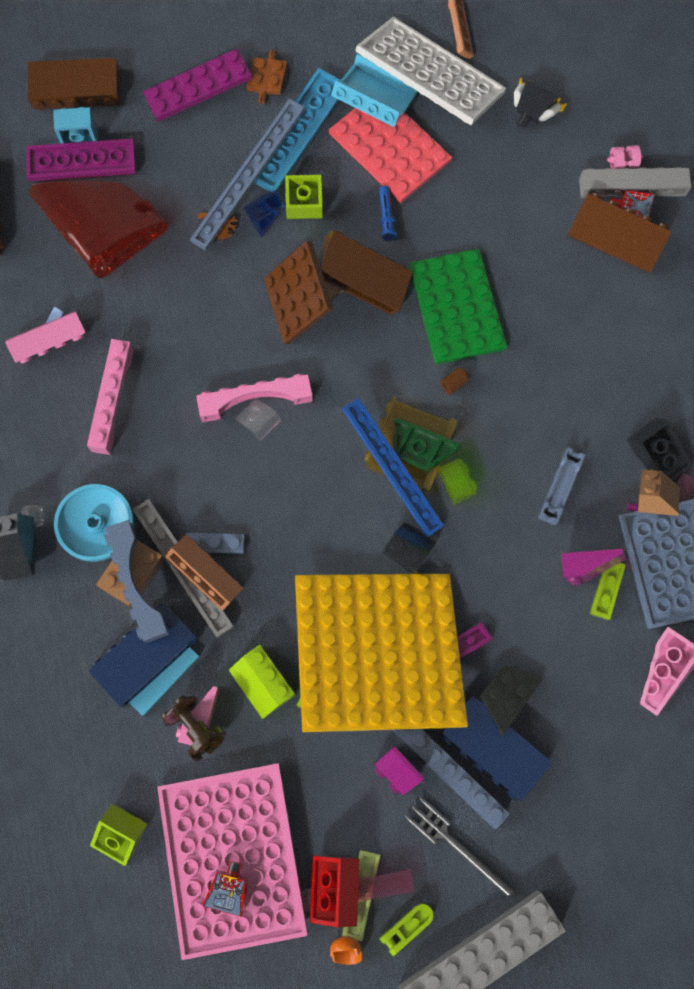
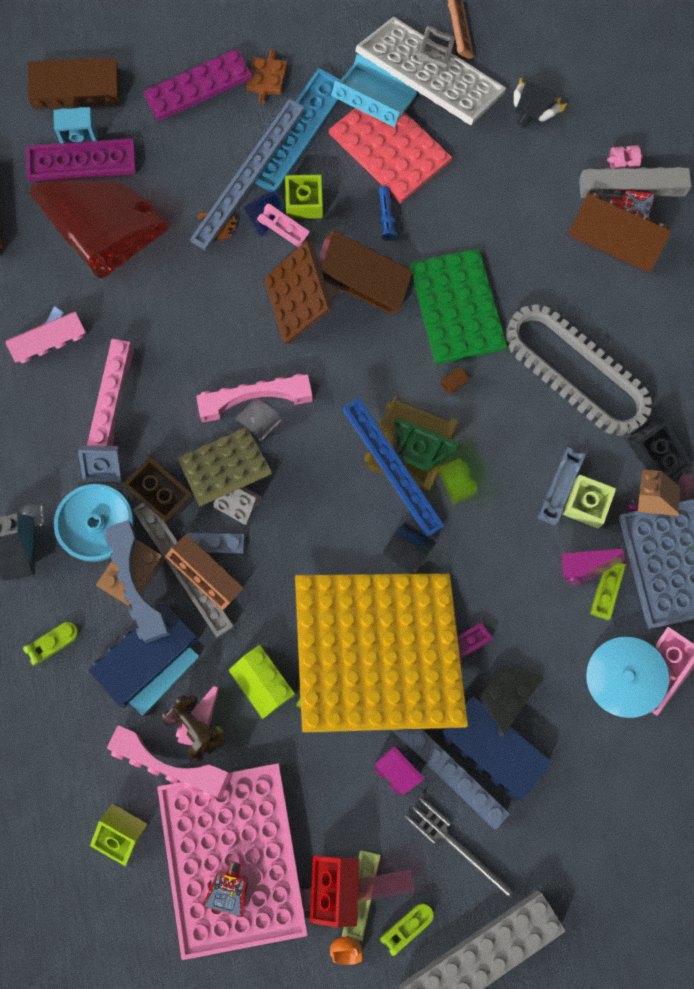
none -> lime plate [23,622,79,666]
none -> sand blue plate [78,446,122,482]
none -> bright pink arch [107,725,231,800]
none -> dark brown slope [123,456,195,523]
none -> olive plate [178,427,272,507]
none -> light grey bracket [213,487,262,525]
none -> bright pink plate [257,204,310,247]
none -> light grey window [417,26,455,68]
none -> light grey piece [505,305,652,436]
none -> yellowish green brick [562,475,616,528]
none -> medium azure dish [587,637,669,718]

